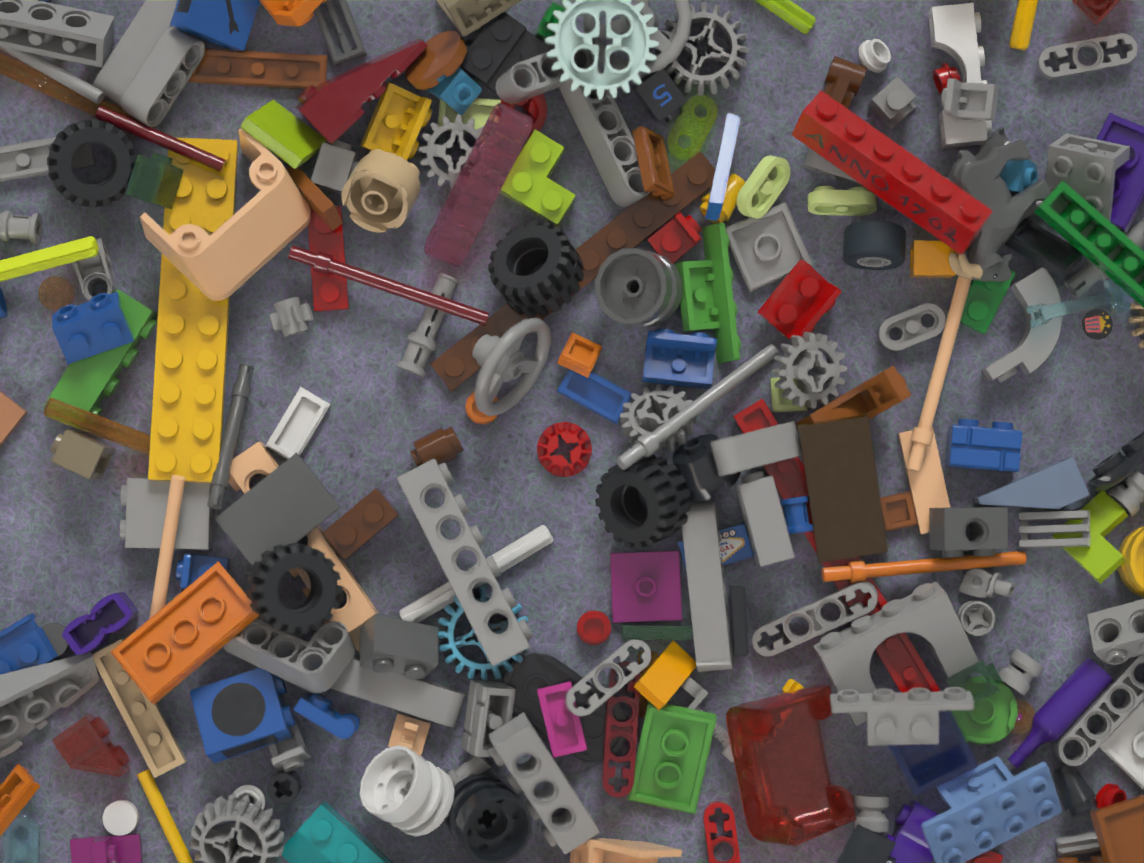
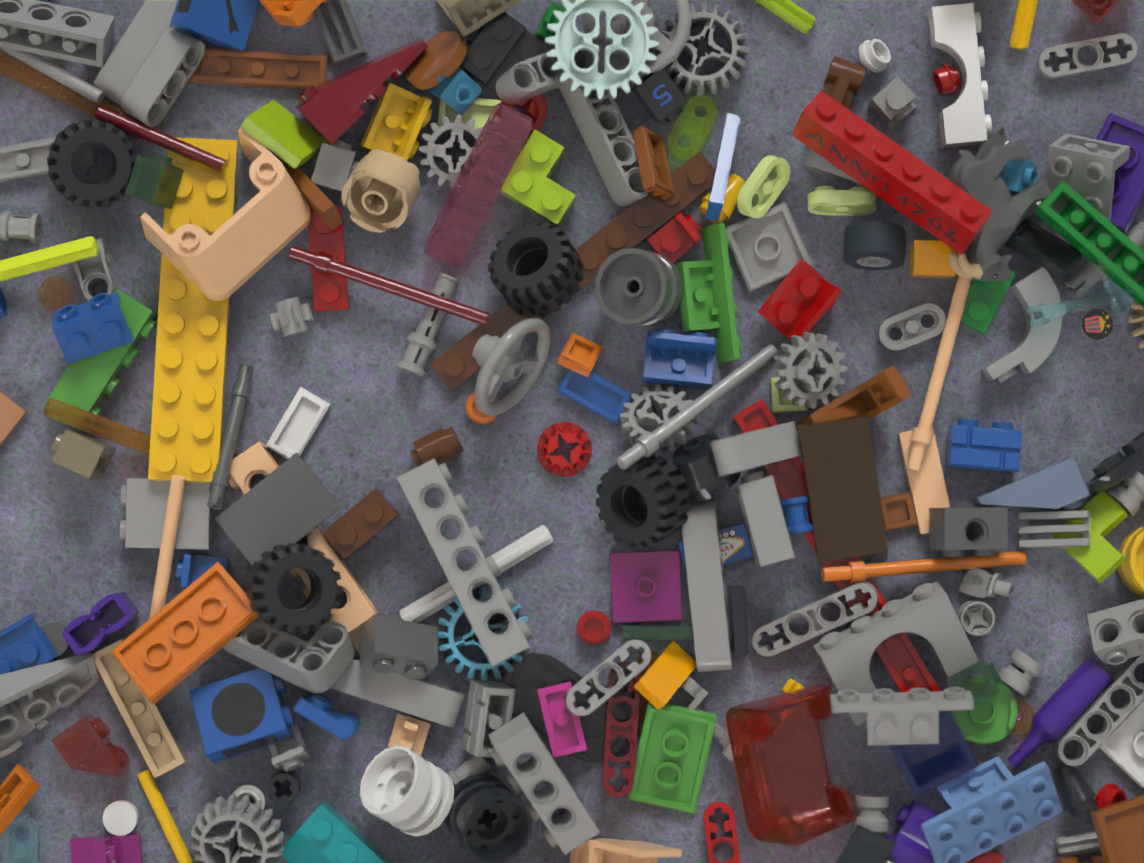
light grey bracket [941,79,999,121] -> none

